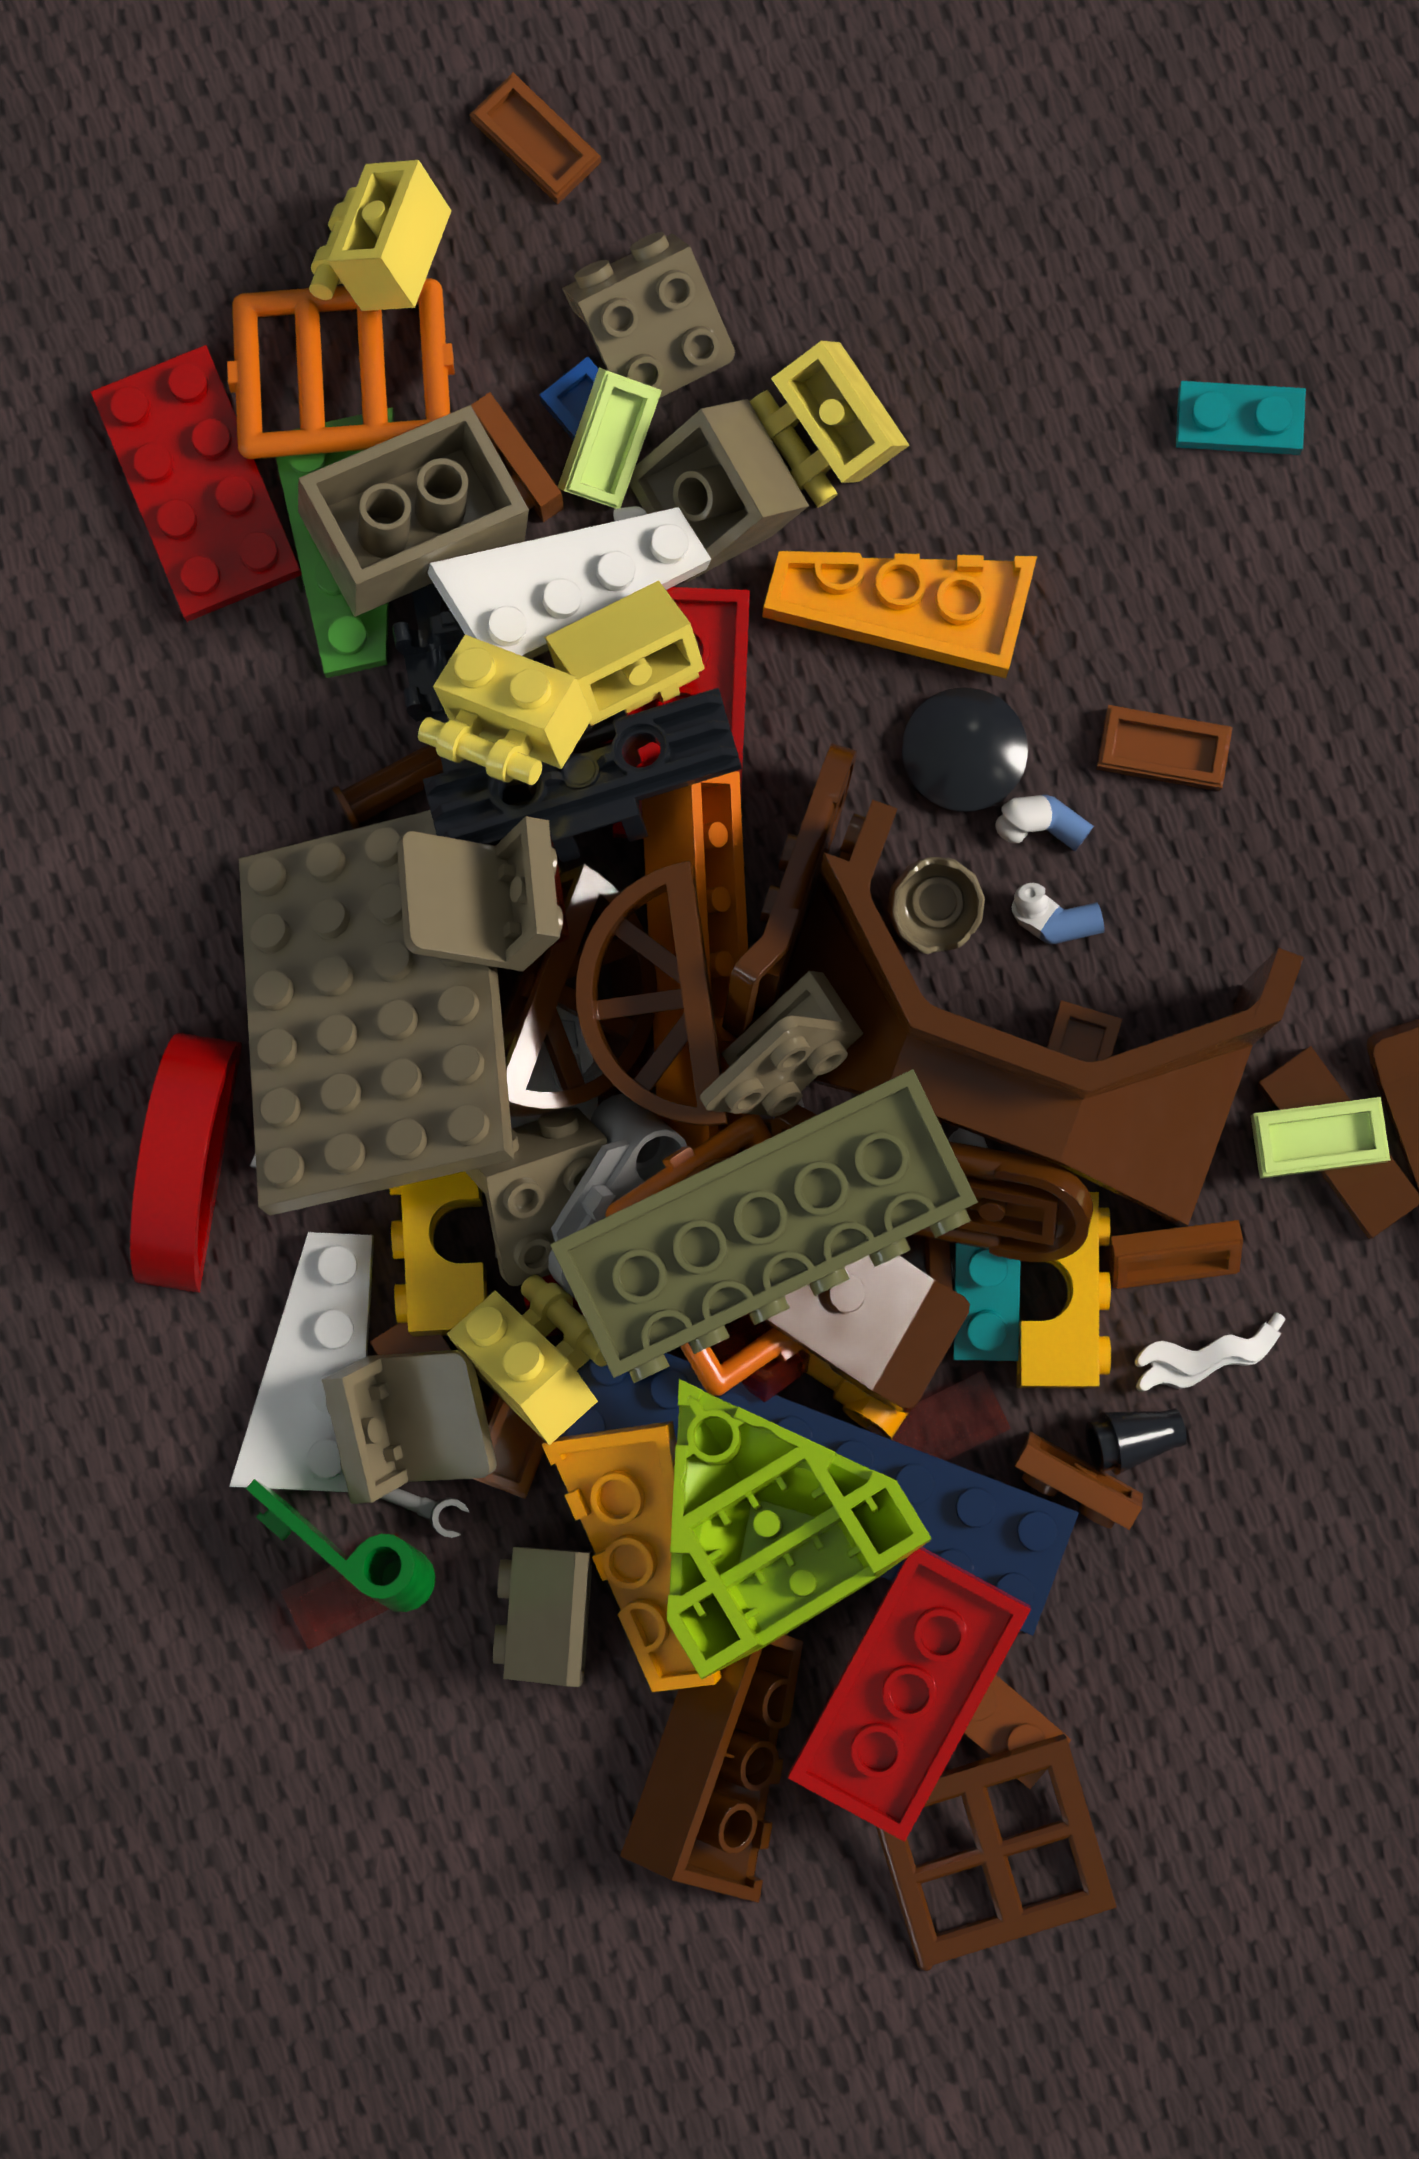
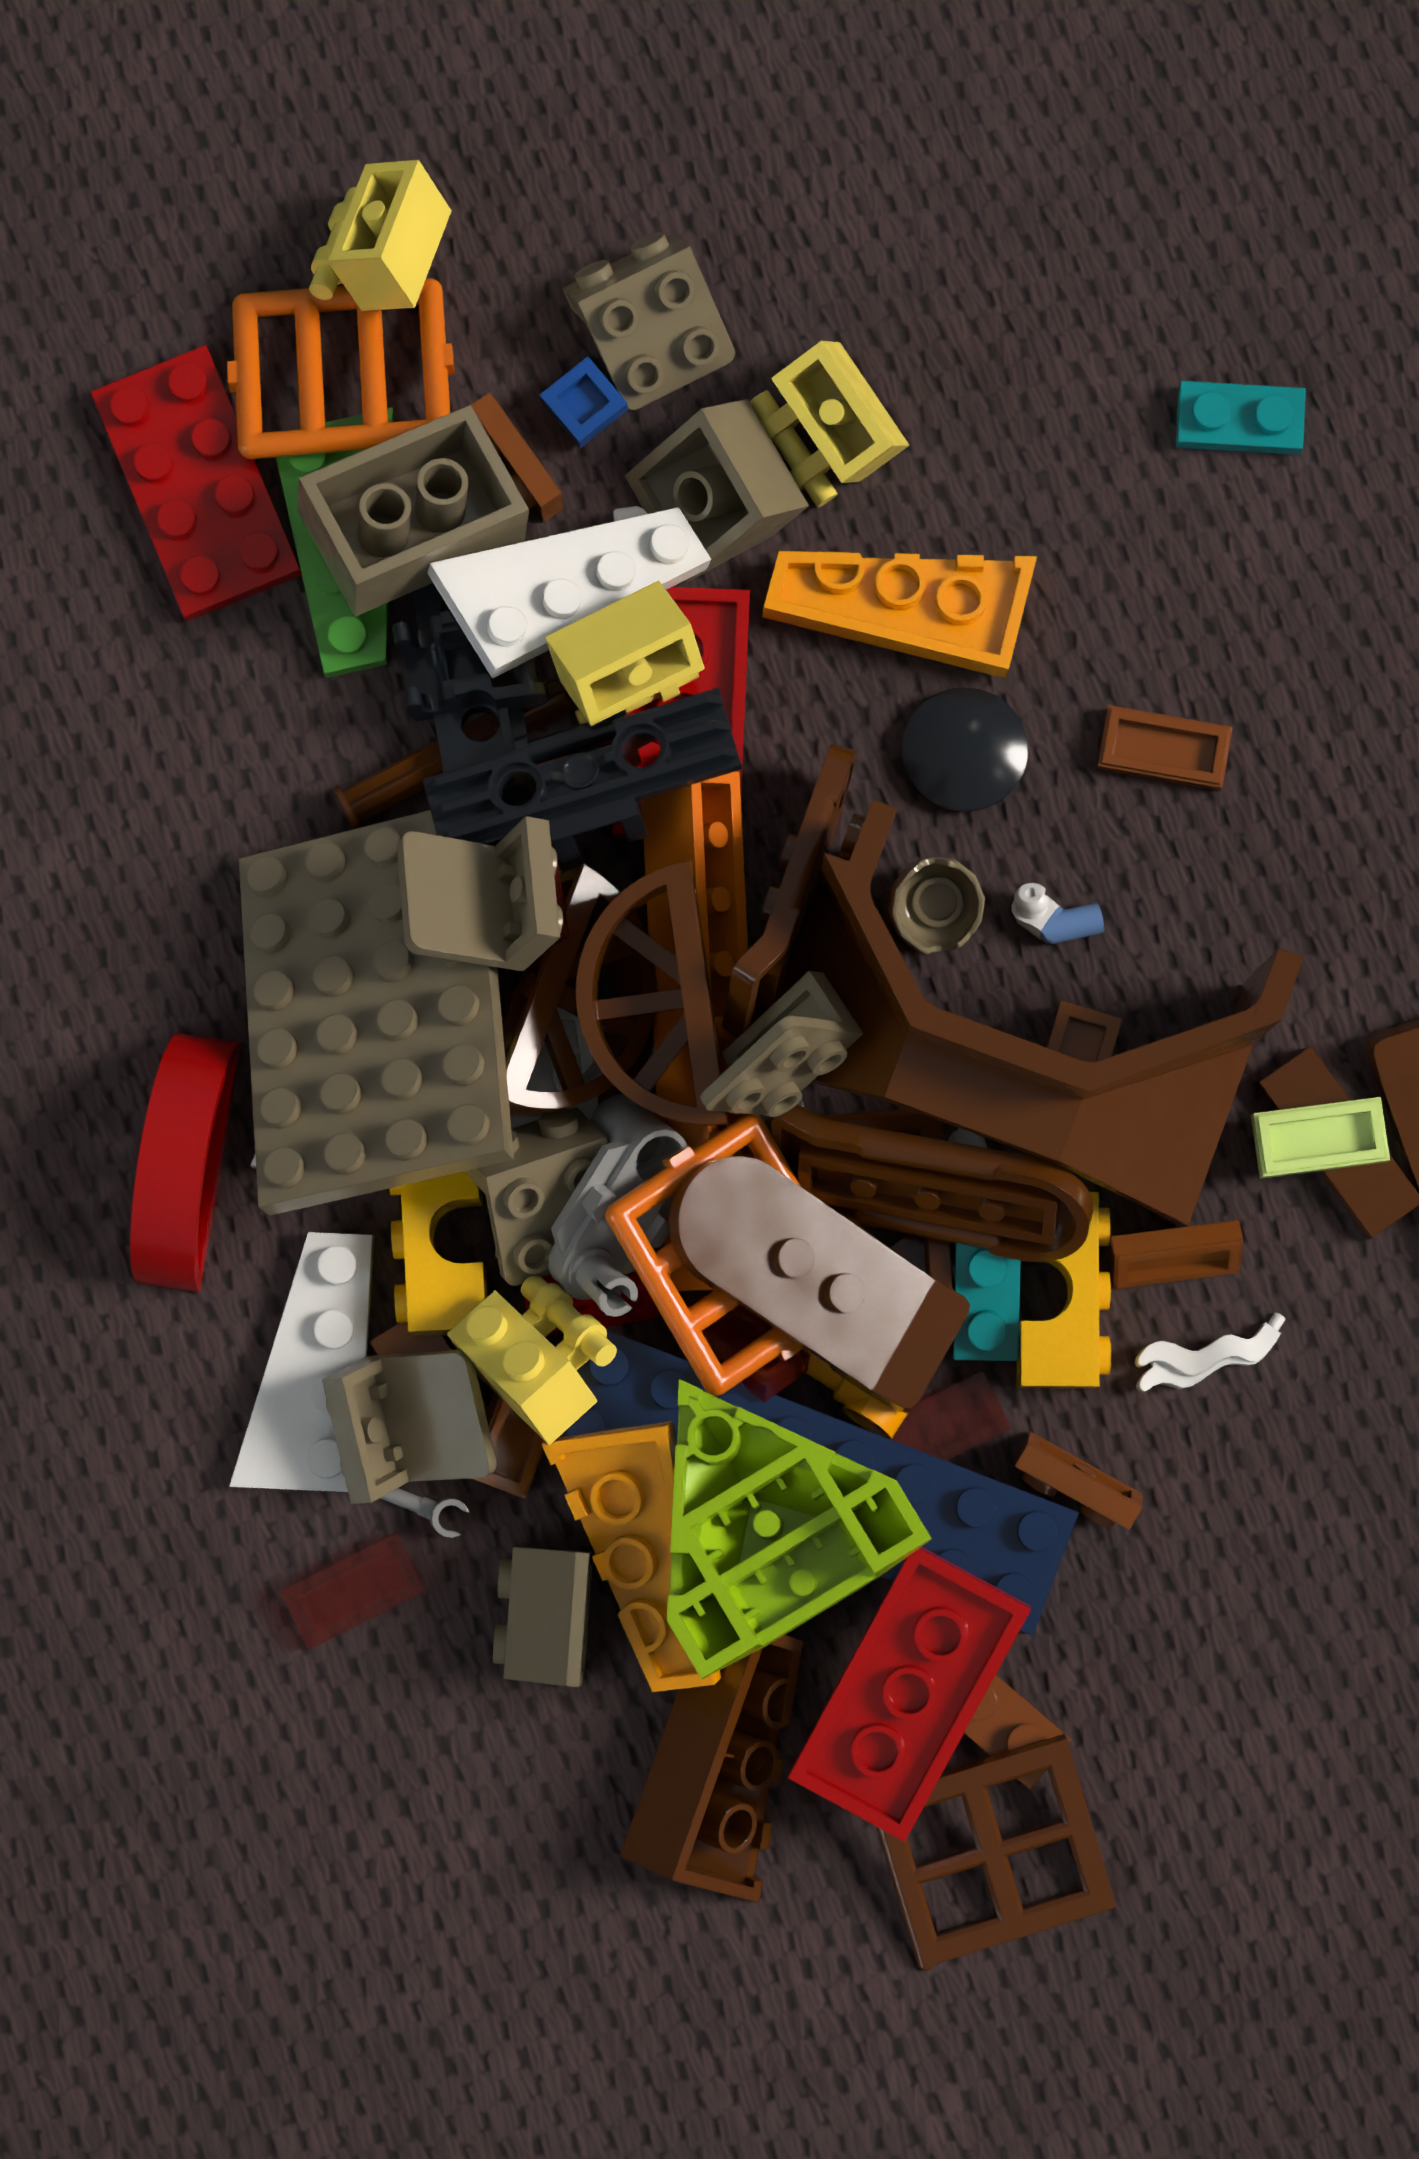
green door [246,1479,436,1612] -> none
light yellow brick [418,634,593,785] -> none
dark orange tile [470,72,601,205] -> none
olive bracket [550,1069,978,1383] -> none
yellowish green tile [558,368,662,509] -> none
arm [995,795,1094,851] -> none
black cone [1086,1408,1186,1475] -> none

